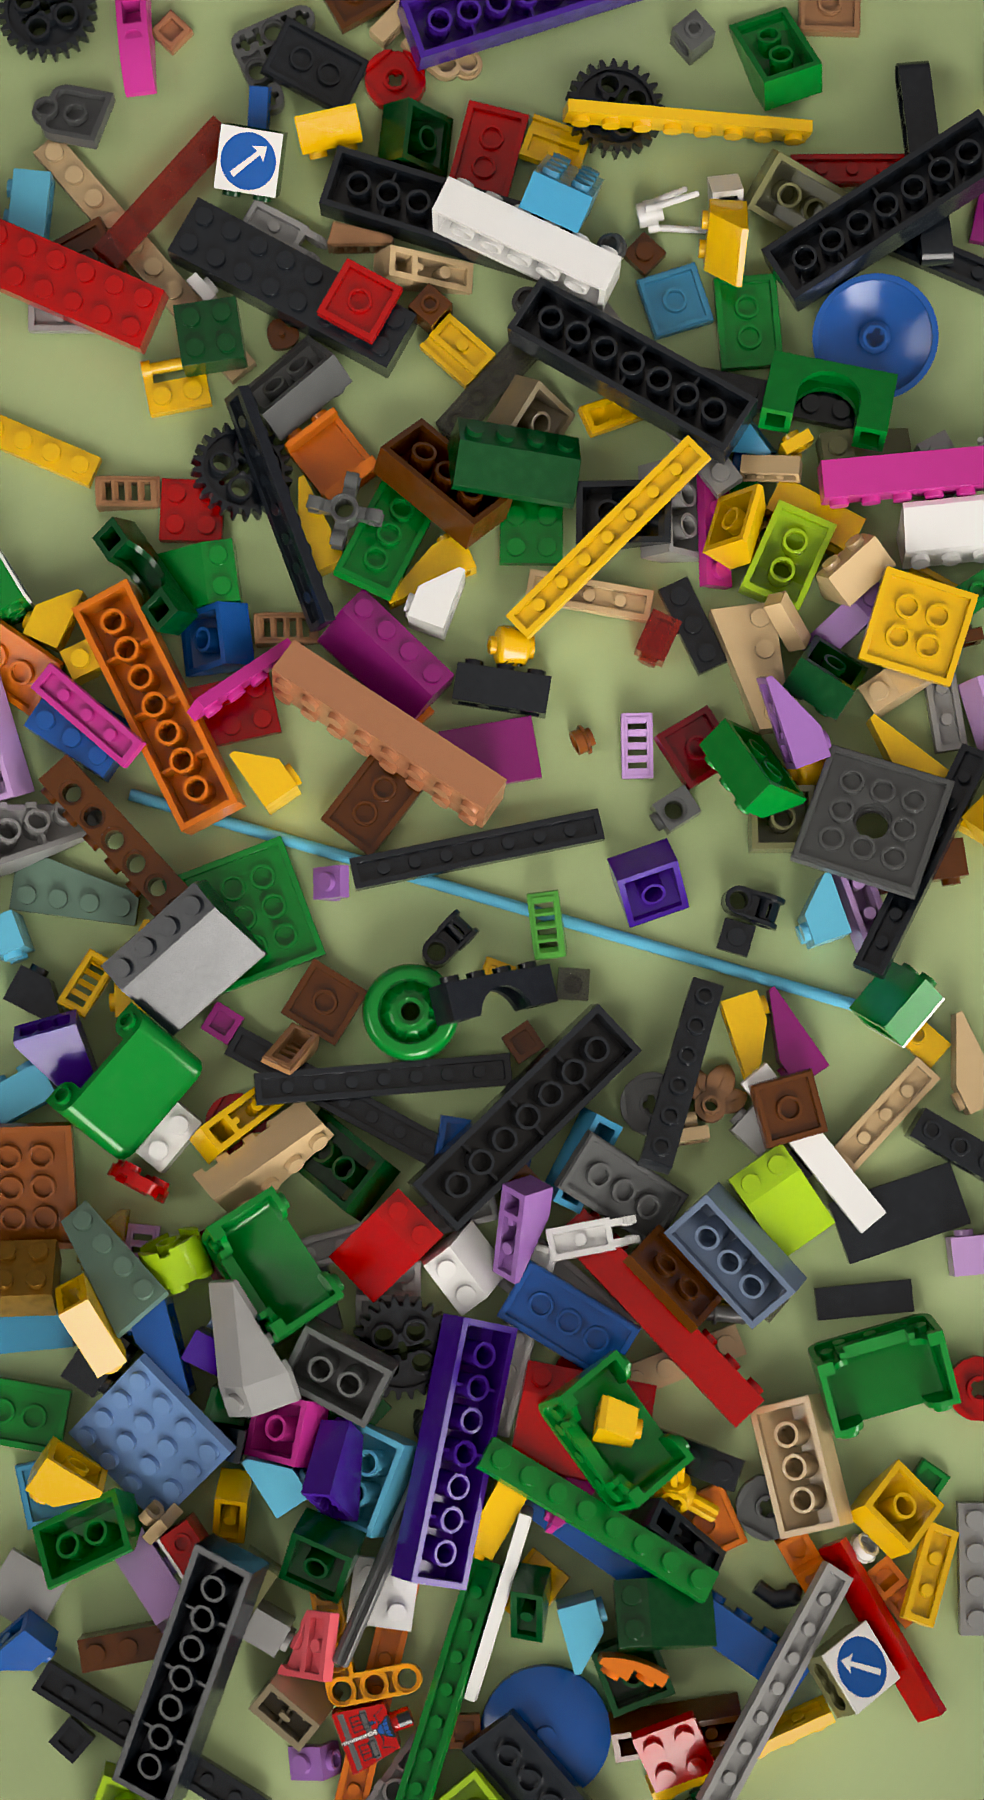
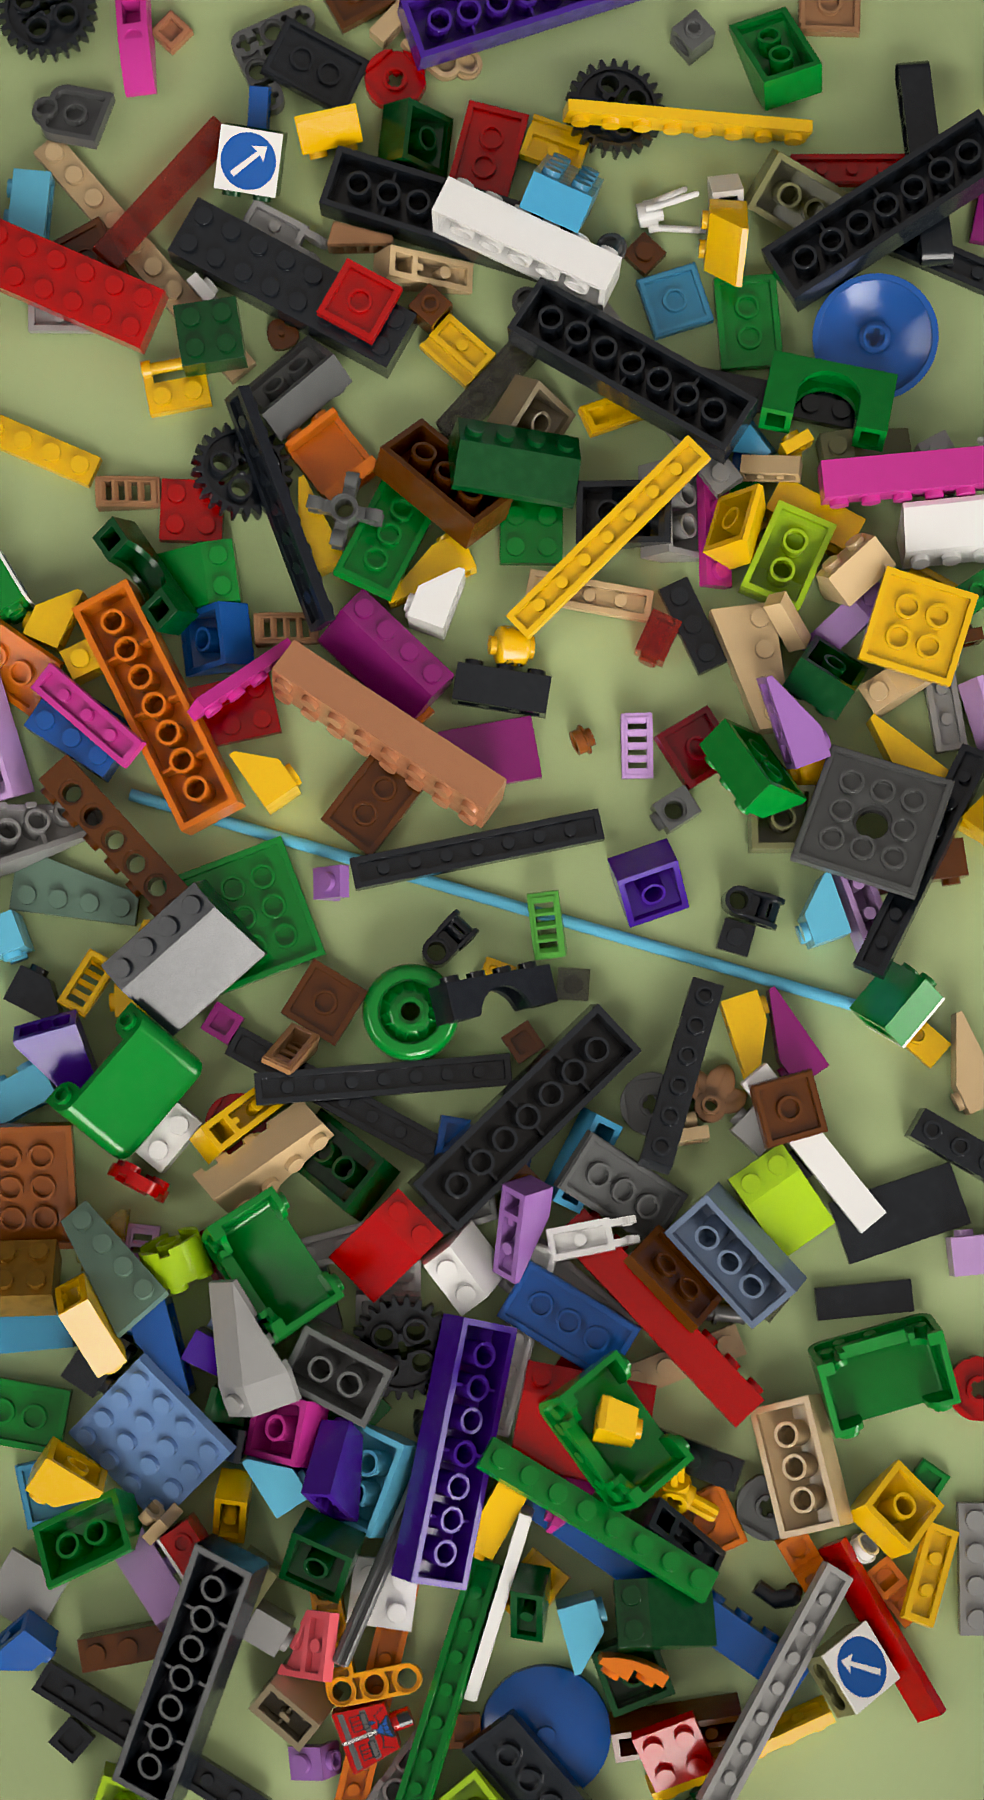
tan plate [833,1057,941,1172] -> none

